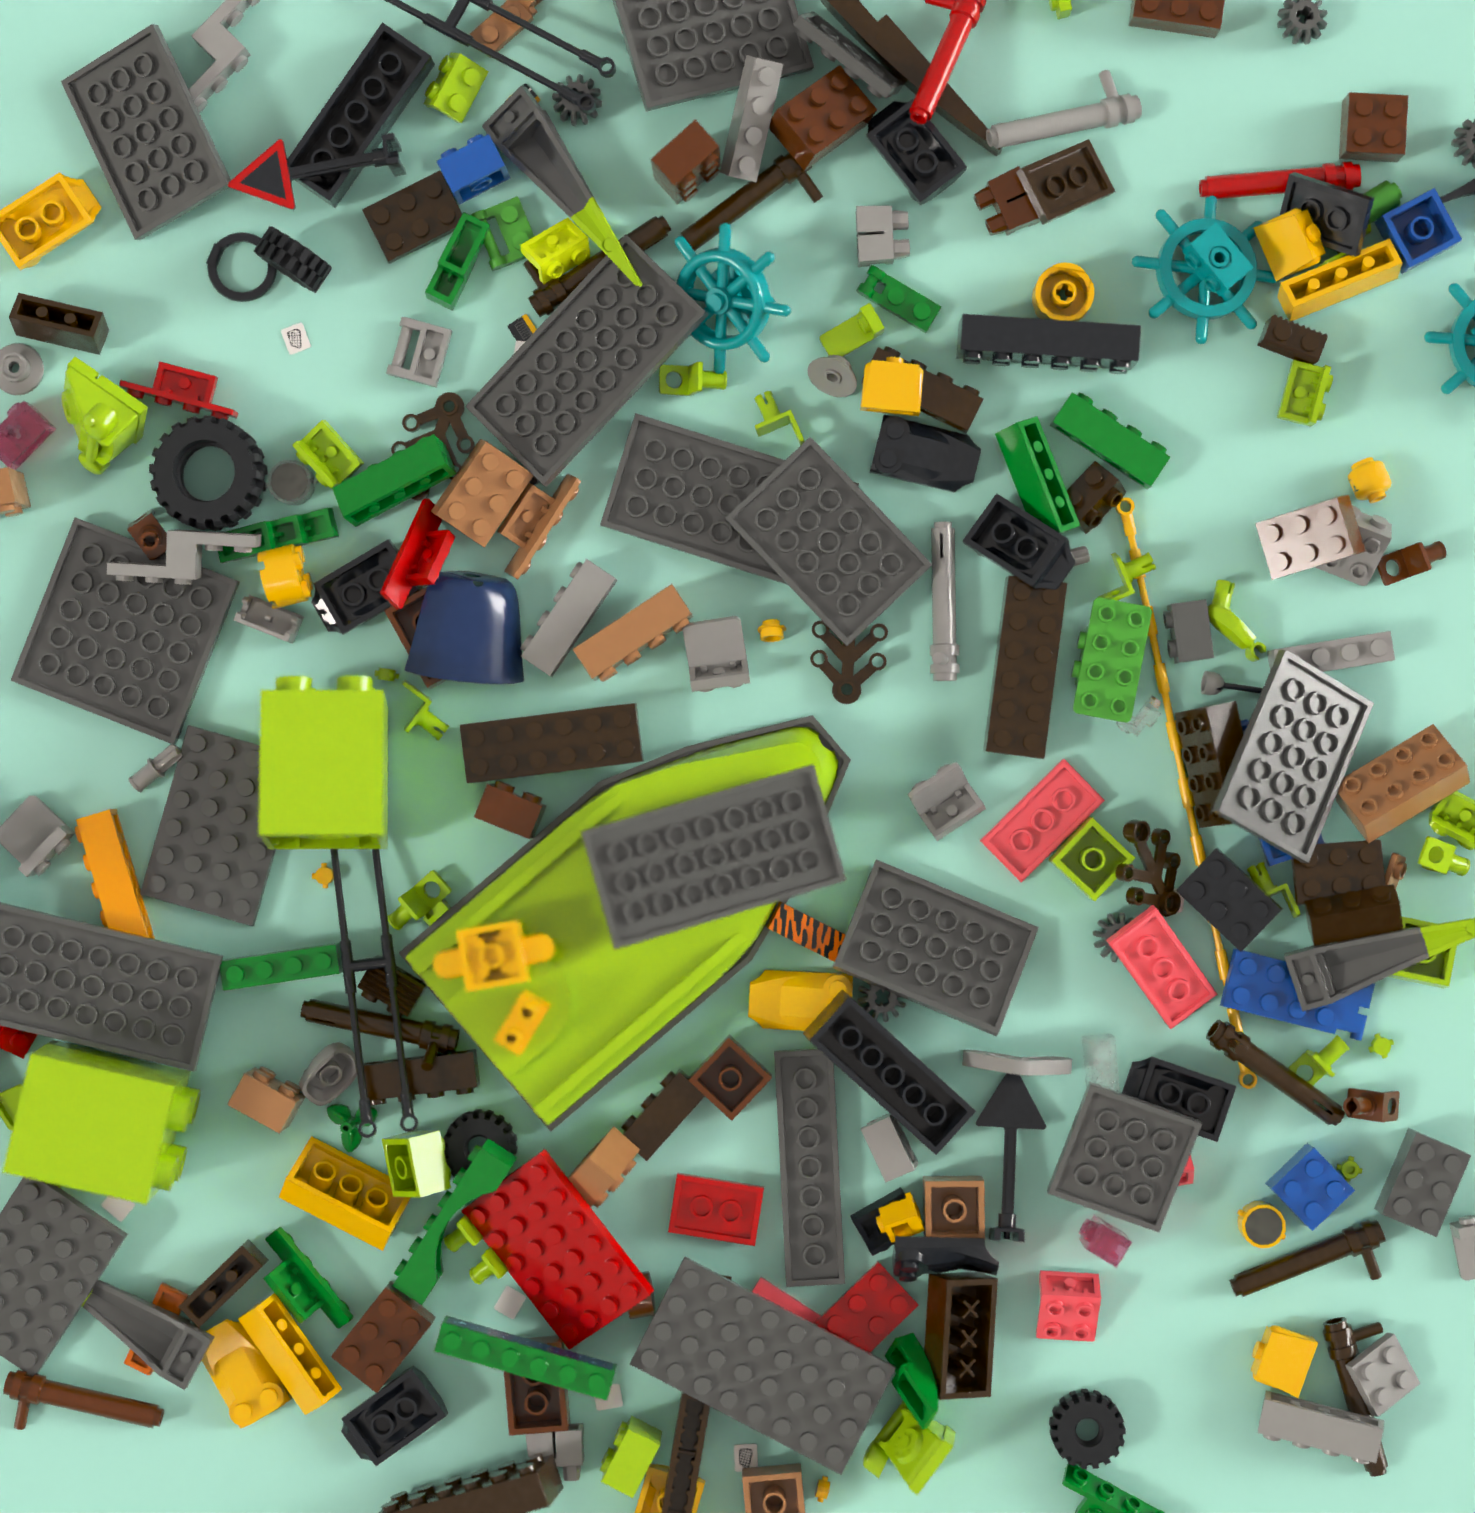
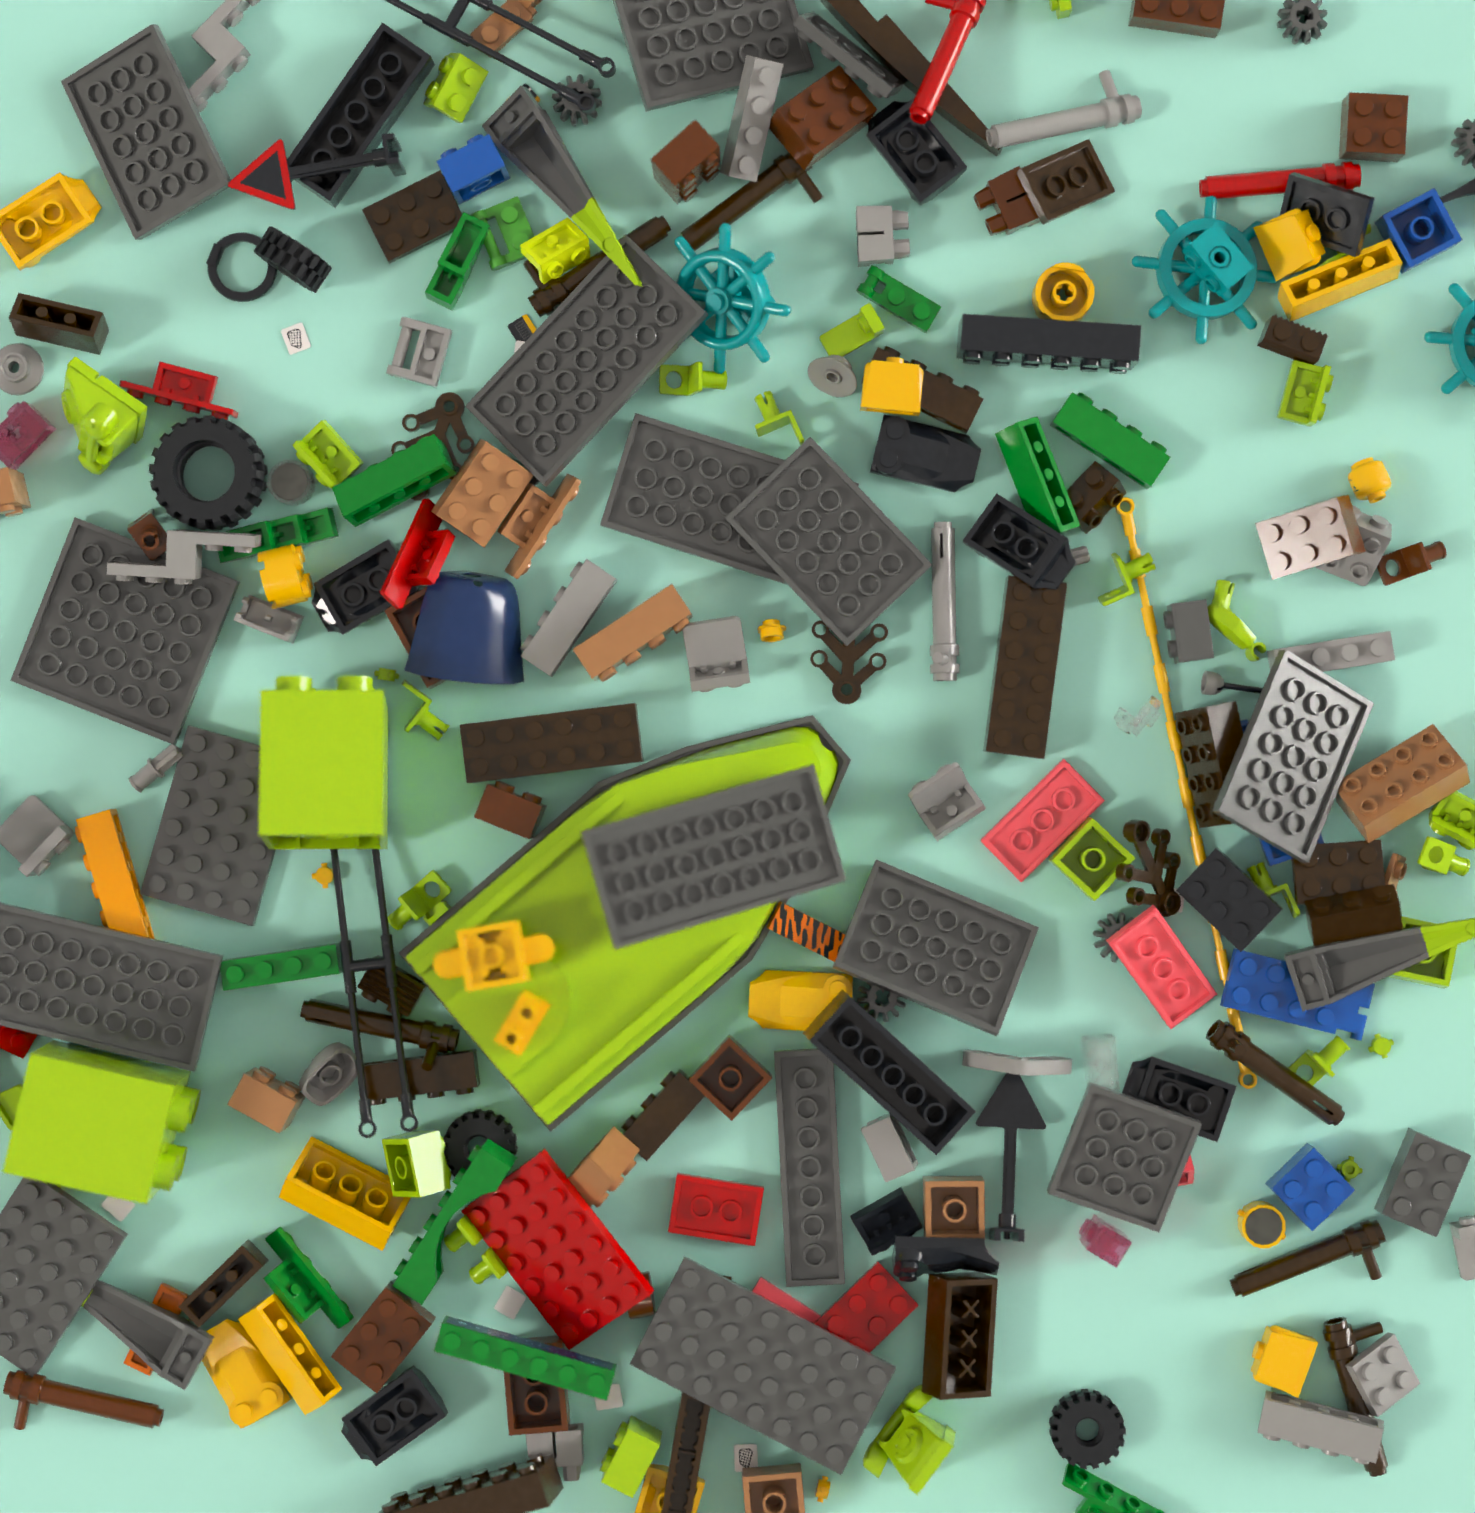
green plant [327,1104,378,1153] -> none
yellow brick [876,1192,925,1243] -> none
green slope [884,1333,939,1430] -> none
coral bracket [1036,1270,1101,1342] -> none
bright green bracket [1071,597,1152,723] -> none
reddish brown bracket [1343,1088,1400,1122] -> none
bright green brick [1364,180,1402,224] -> none

